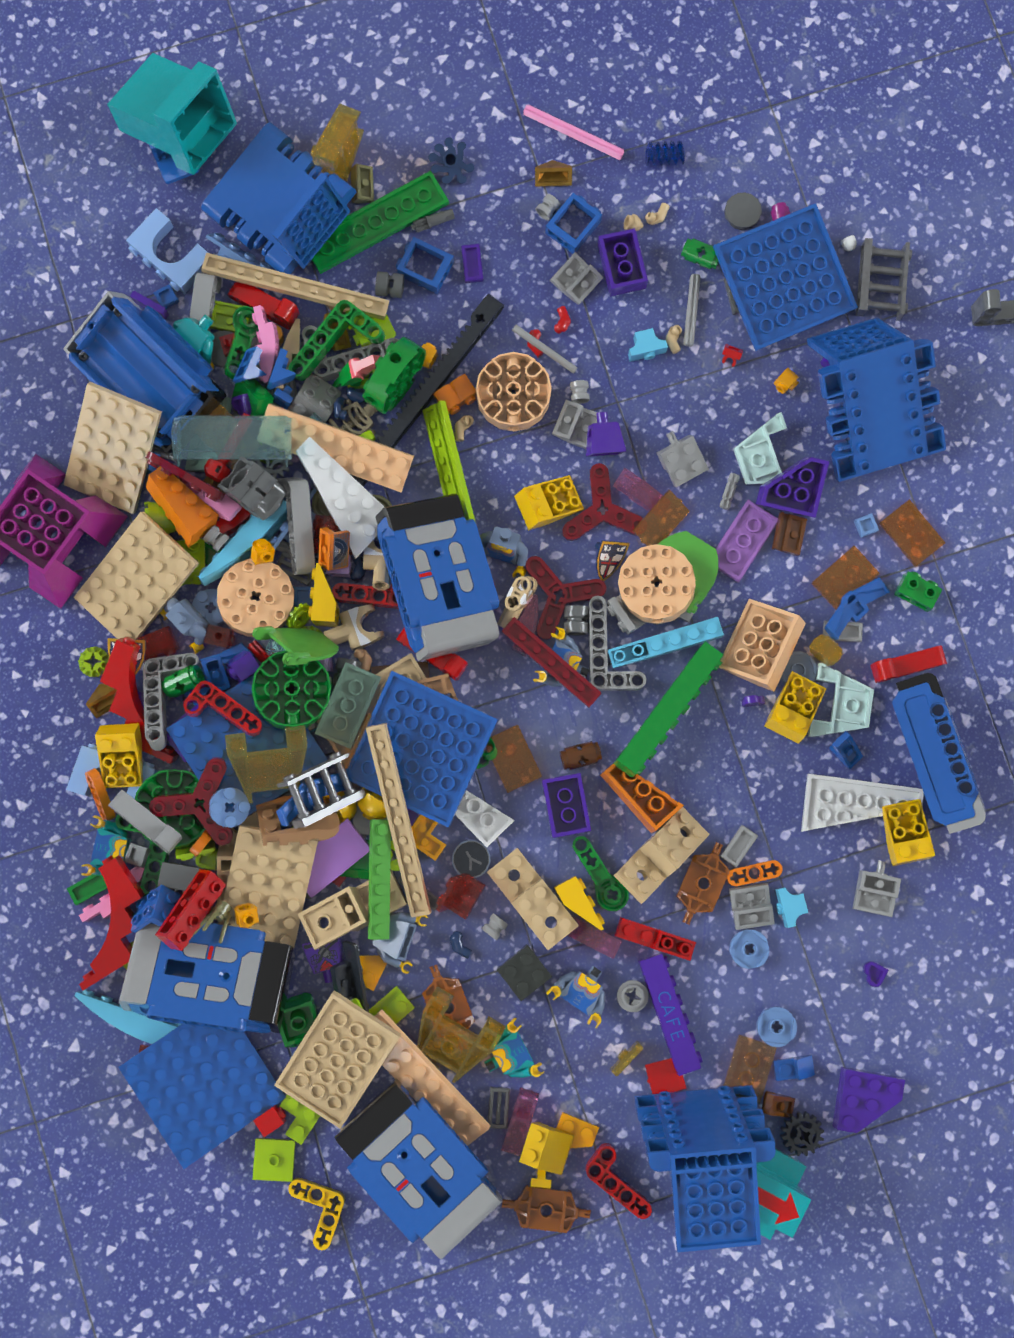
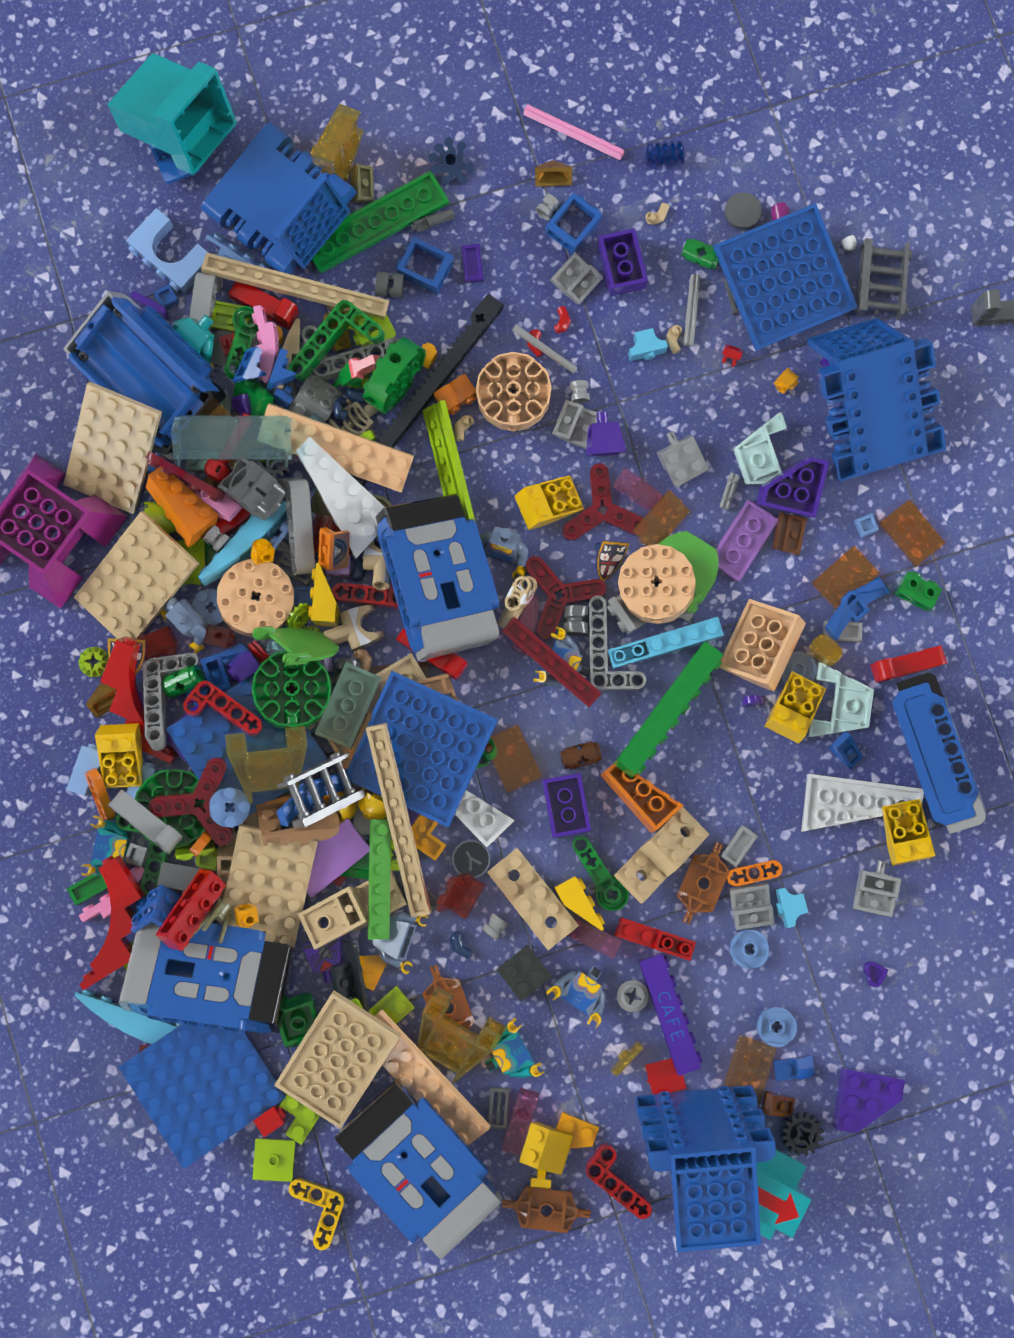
tan plate [623,214,643,231] -> none

